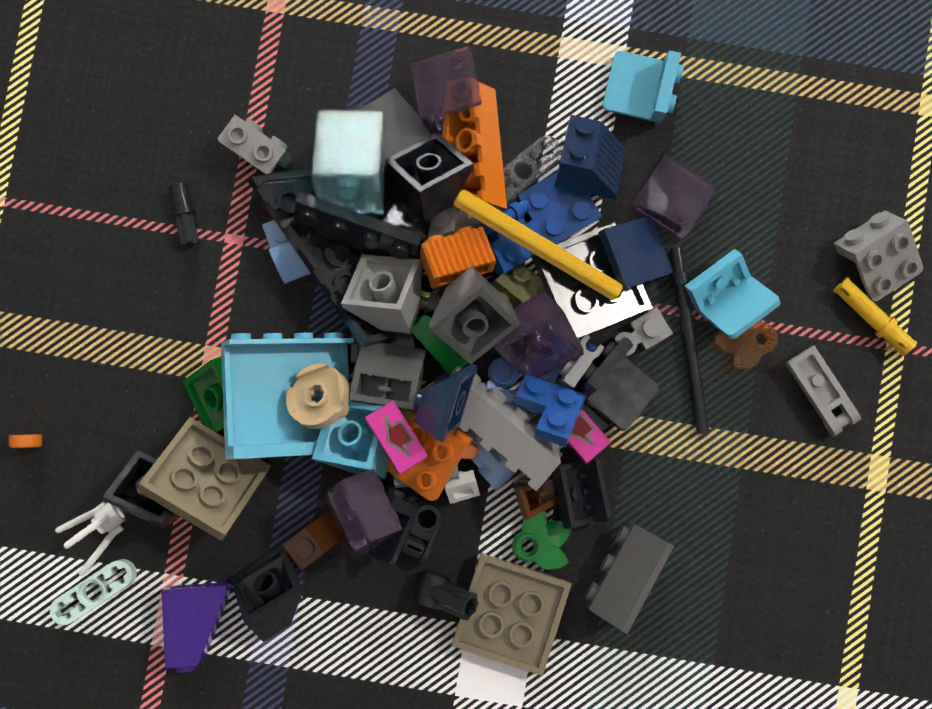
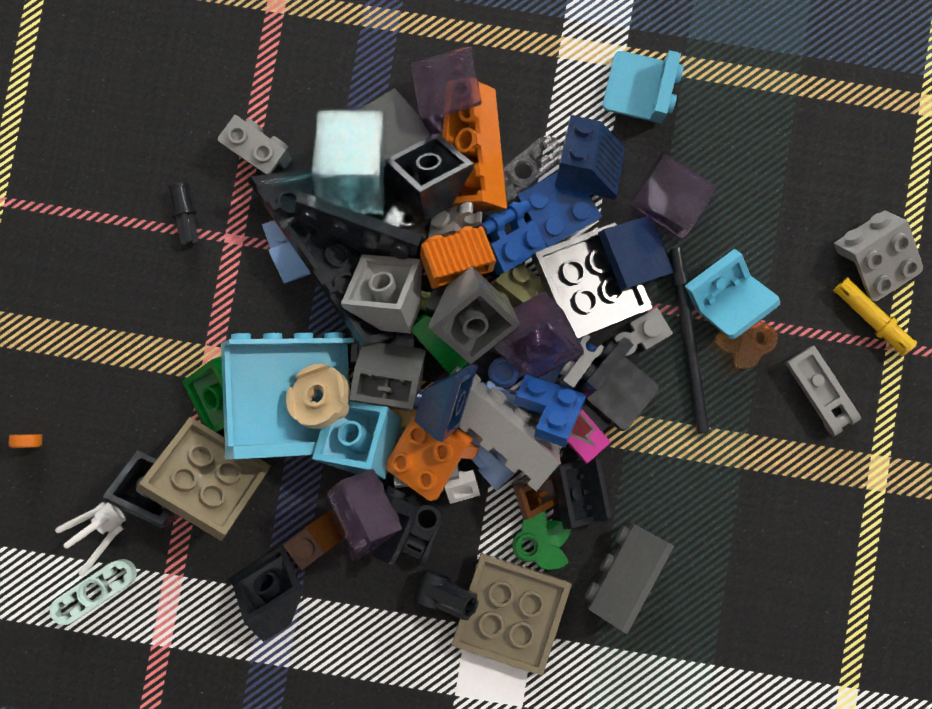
dark purple slope [161,581,233,673] -> none
dark pink tile [365,400,428,475] -> none
yellow axle [454,190,623,300] -> none

